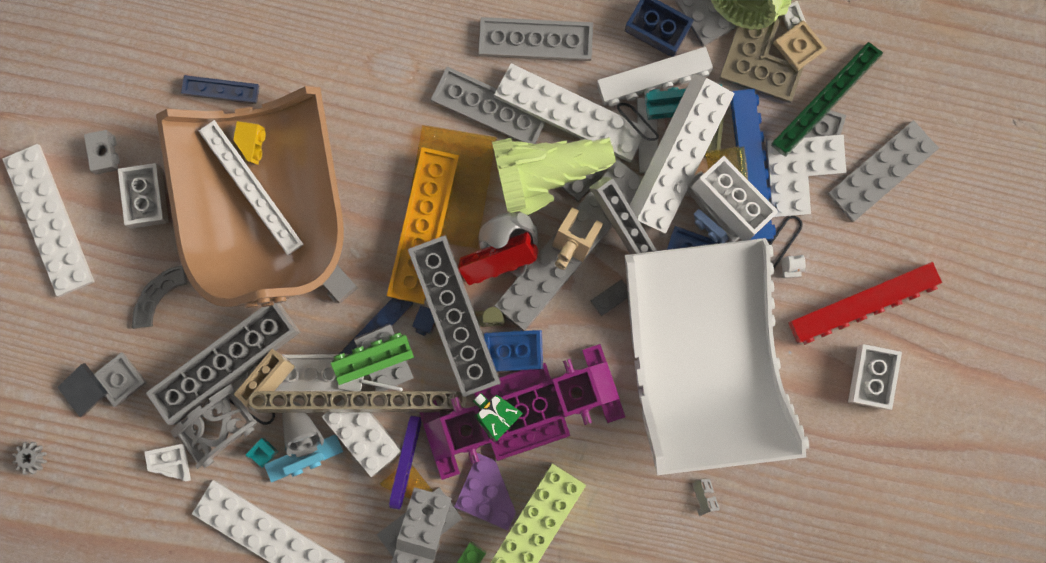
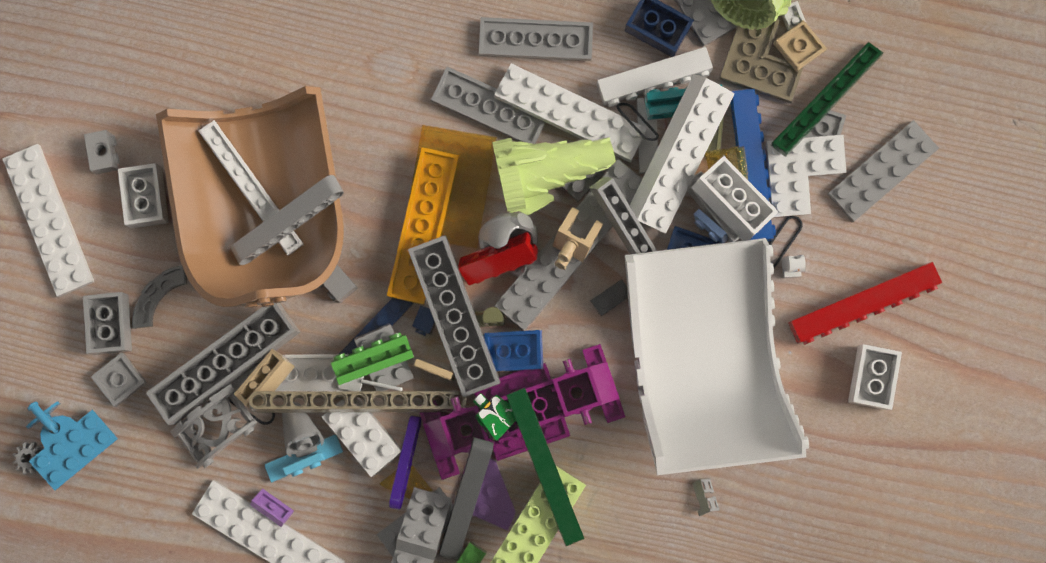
black tile [57,363,108,417] -> none
white wing [144,444,191,481] -> none
dark blue plate [181,75,260,104] -> none
yellow slope [233,121,266,165] -> none
teal panel [245,438,279,468] -> none
none -> dark azure plate [26,401,118,491]
none -> light grey brick [83,292,132,355]
none -> light grey beam [231,175,344,265]
none -> medium lavender plate [250,488,294,527]
none -> tan tile [414,359,455,381]
none -> dark grey beam [439,437,494,561]
none -> dark green tile [506,388,585,546]

